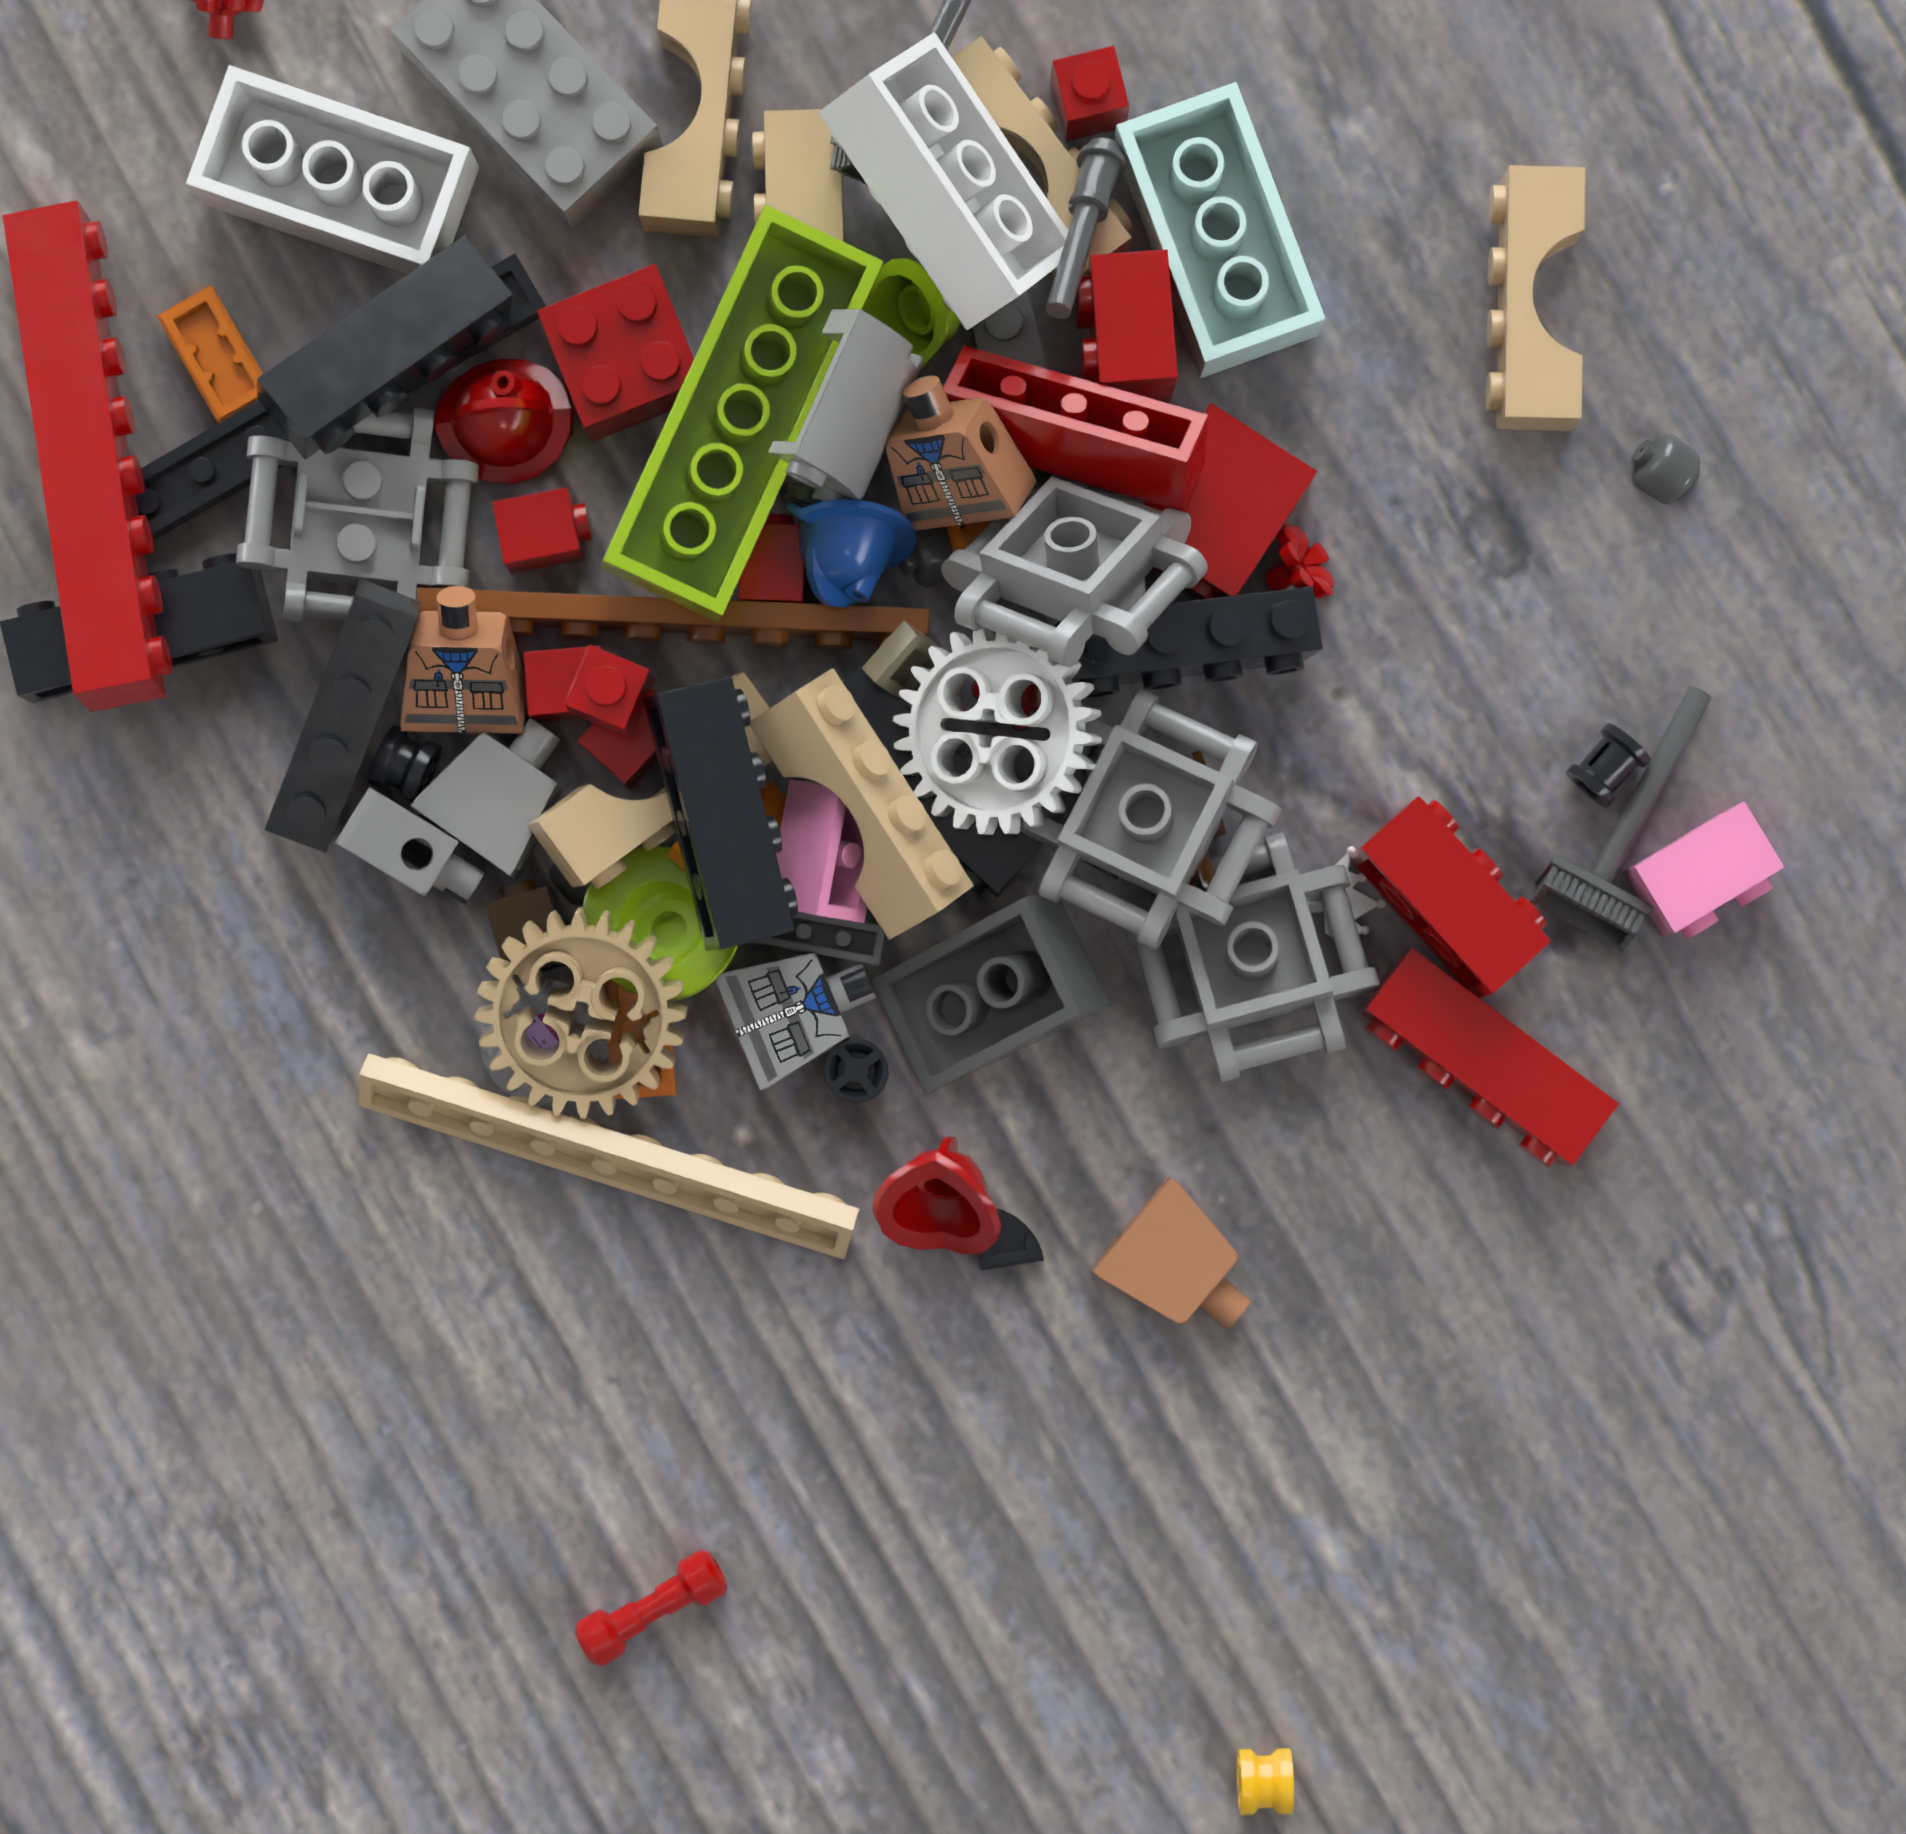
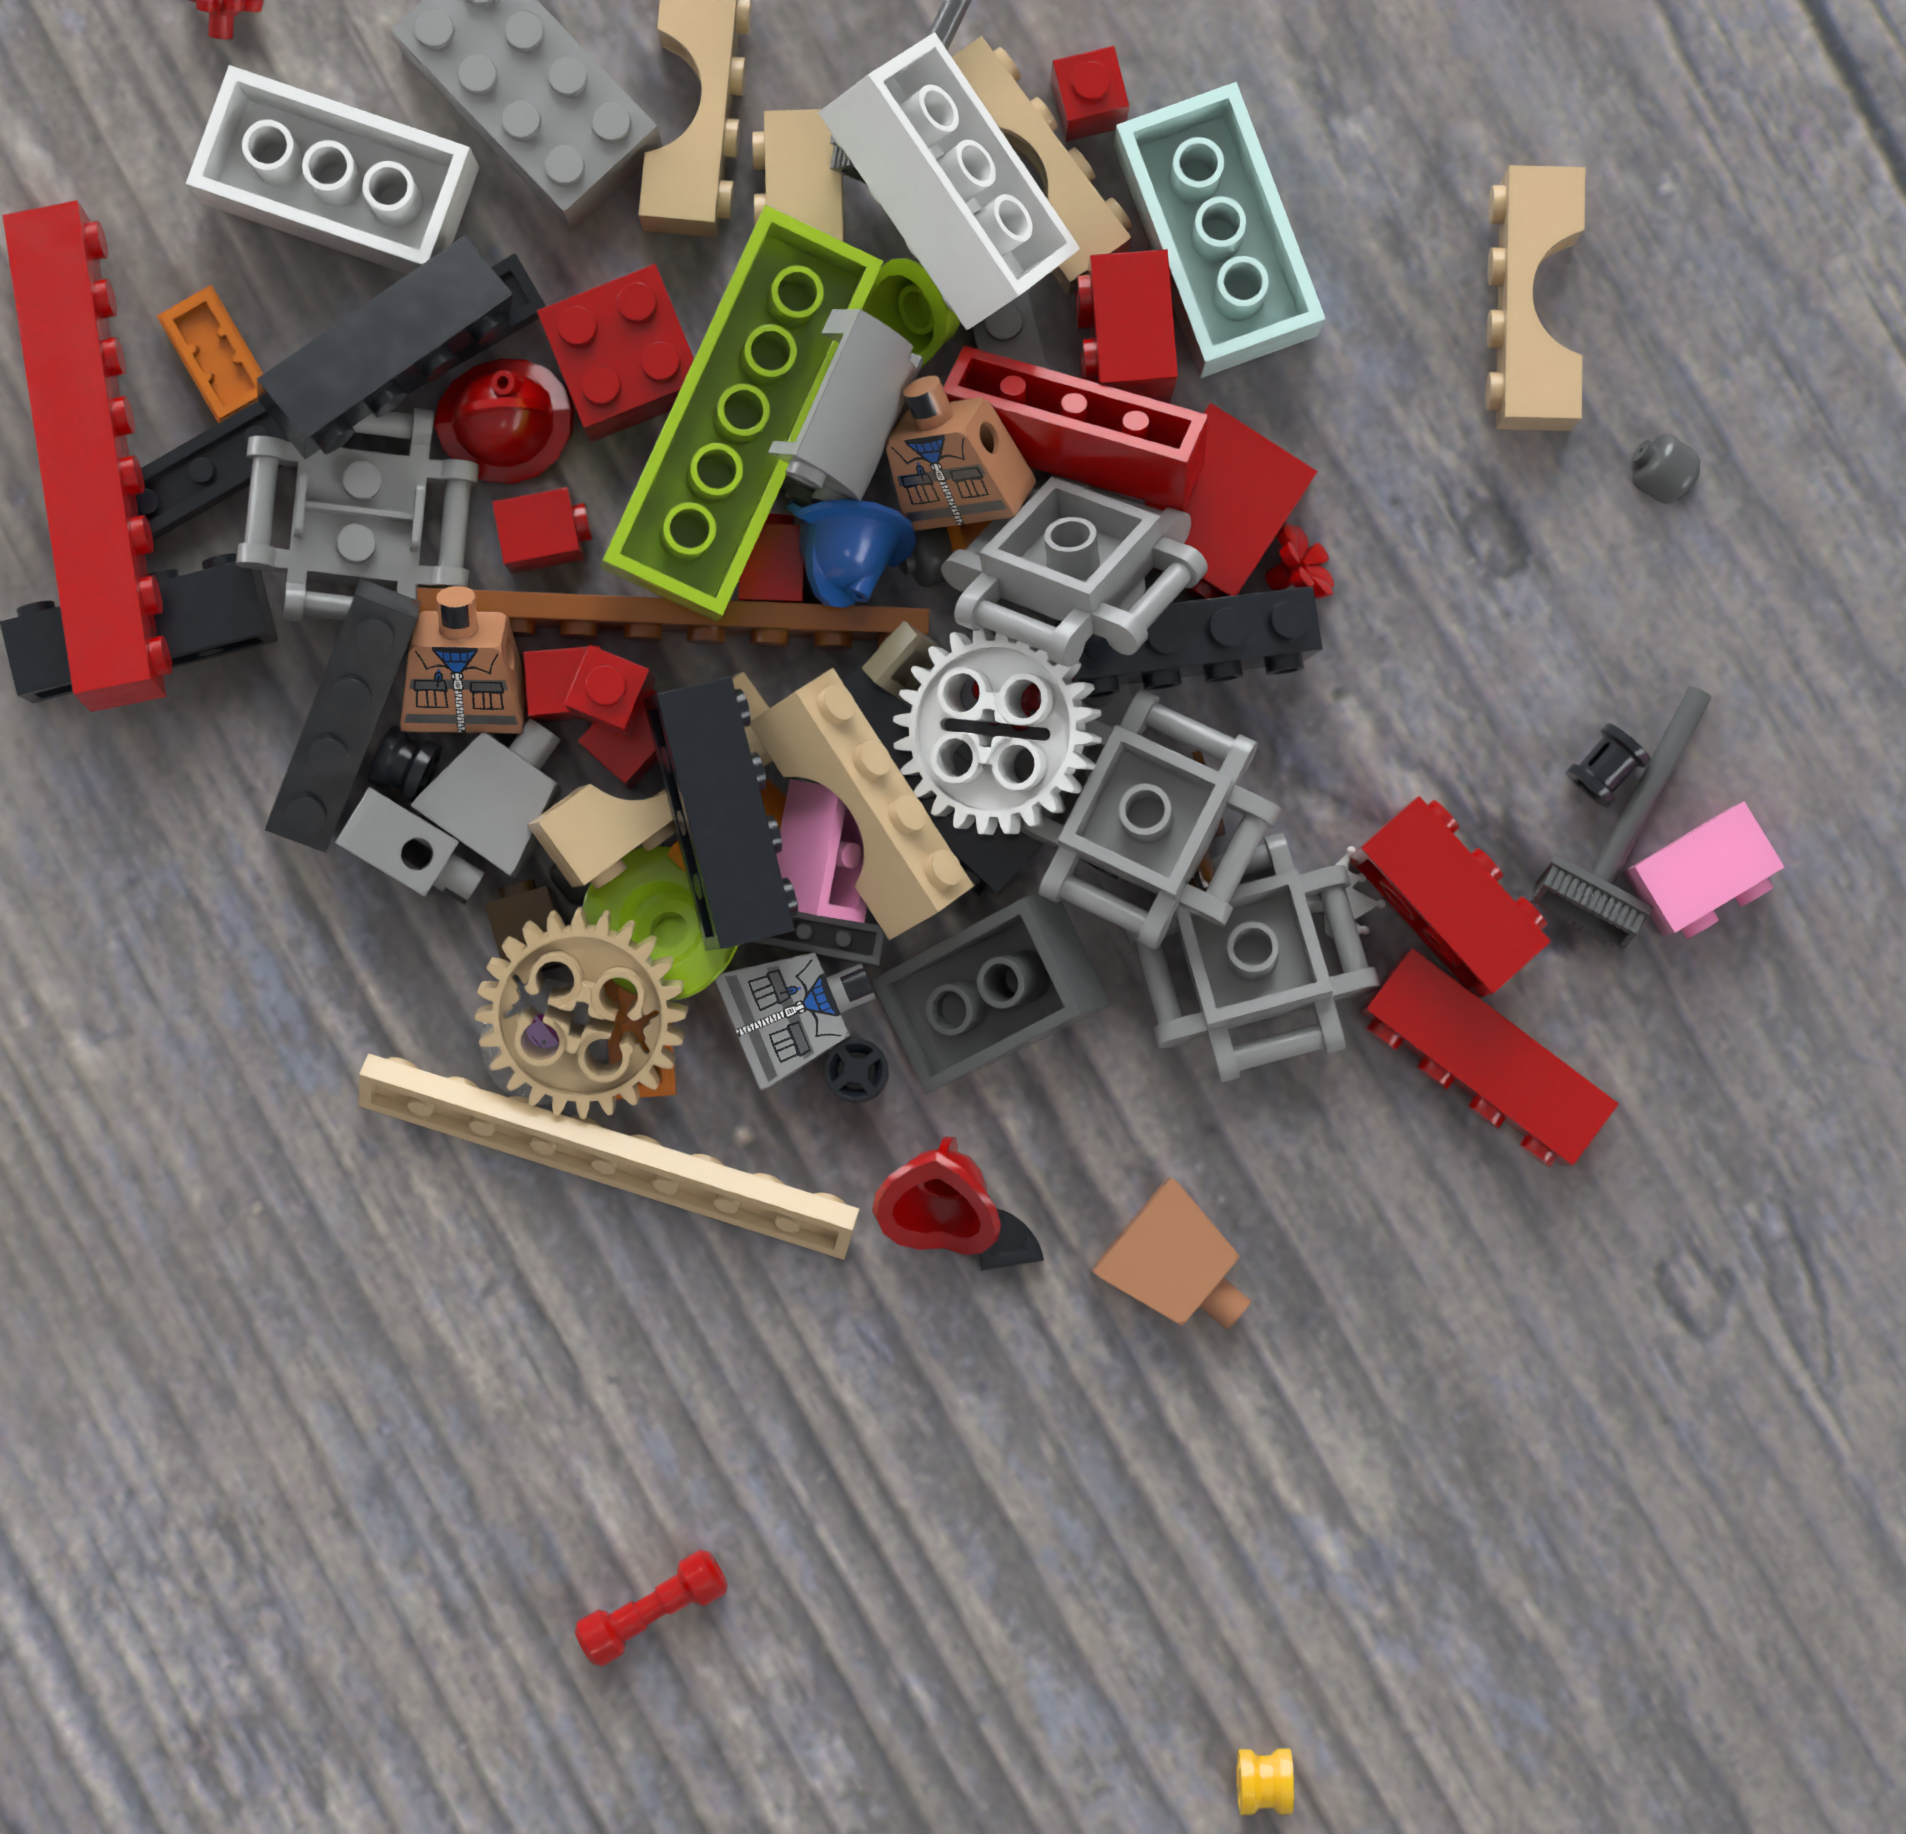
dark grey pin [1045,137,1127,319] -> none

